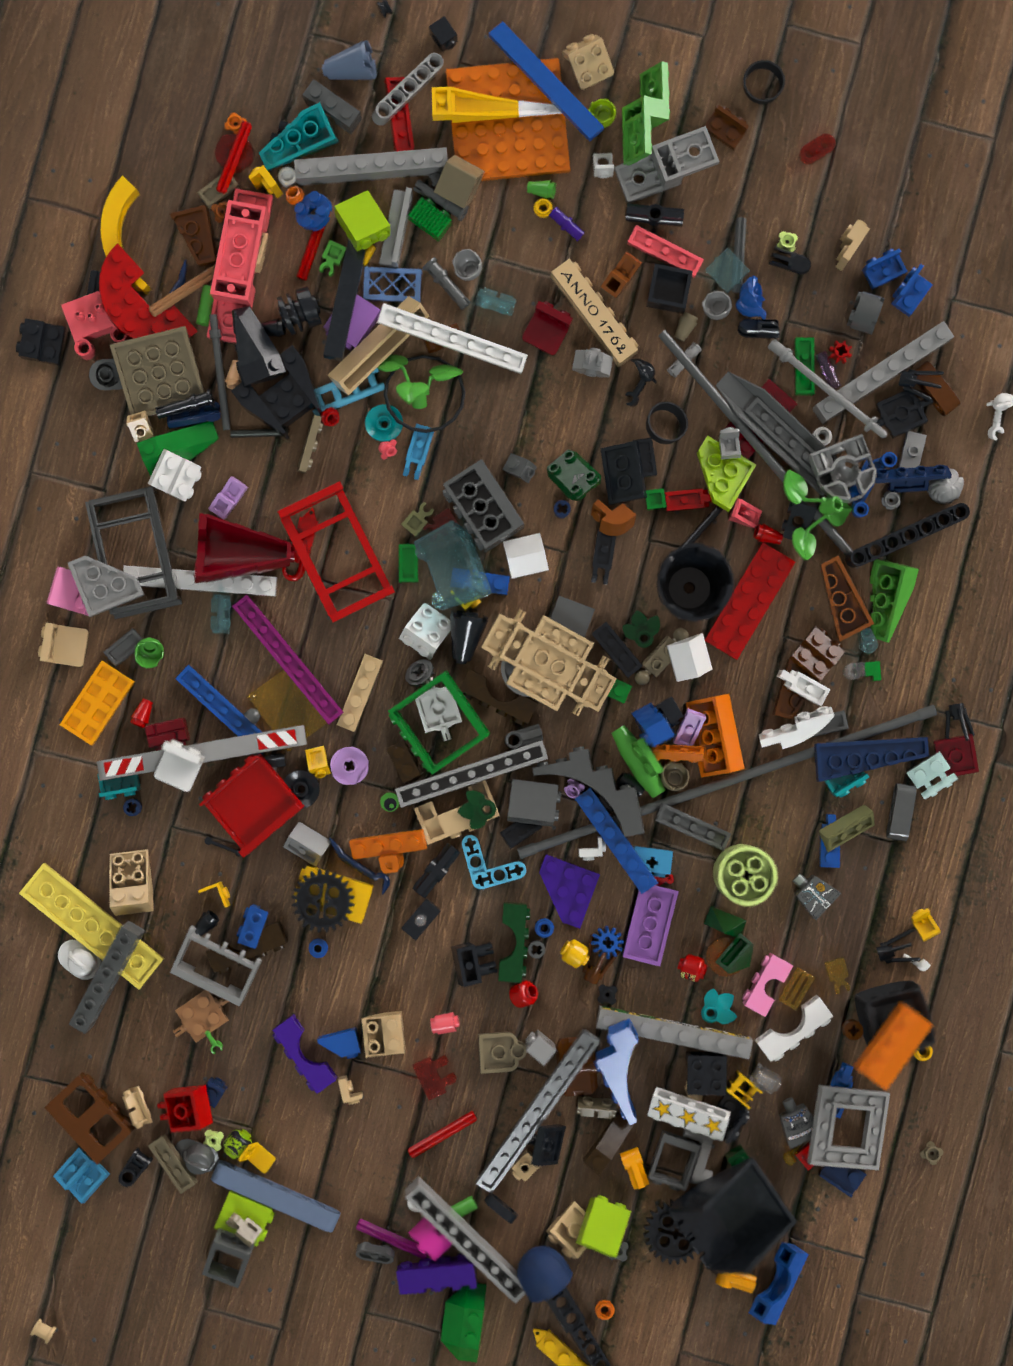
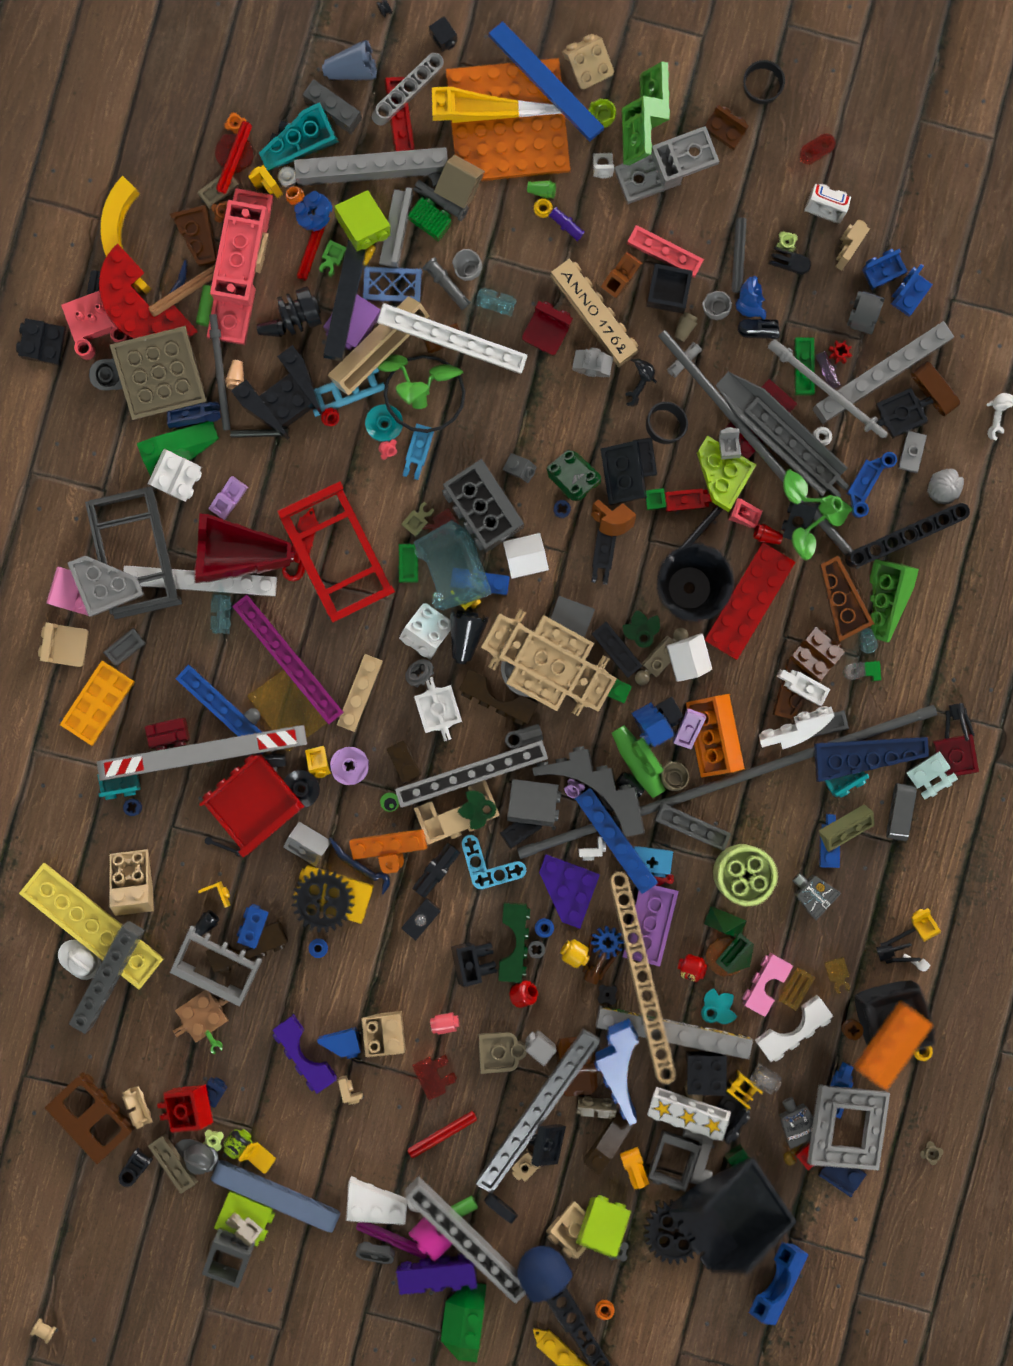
dark azure slope [53,1147,110,1204] -> none
tan brick [126,411,153,442] -> none
red cone [130,698,153,728] -> none
bright green hair [134,637,164,669] -> none
white bracket [154,739,205,792] -> none
black pin [155,389,215,419] -> none
black wedge [232,306,286,387] -> none
dark tan plate [296,415,323,474] -> none
green window [388,670,491,774] -> none
black piece [625,203,684,227] -> none
orange plate [651,744,705,763] -> none
clear light blue piece [705,248,750,293] -> none
light orange piece [715,1273,757,1293] -> none
light grey connector [807,434,876,503] -> none
dark blue bracket [875,465,952,493] -> none
light grey plate [882,491,901,510] -> none
black plant [899,369,944,401] -> none
none -> white wedge [347,1176,407,1224]
none -> tan beam [609,872,675,1083]
none -> white slope [804,184,851,224]

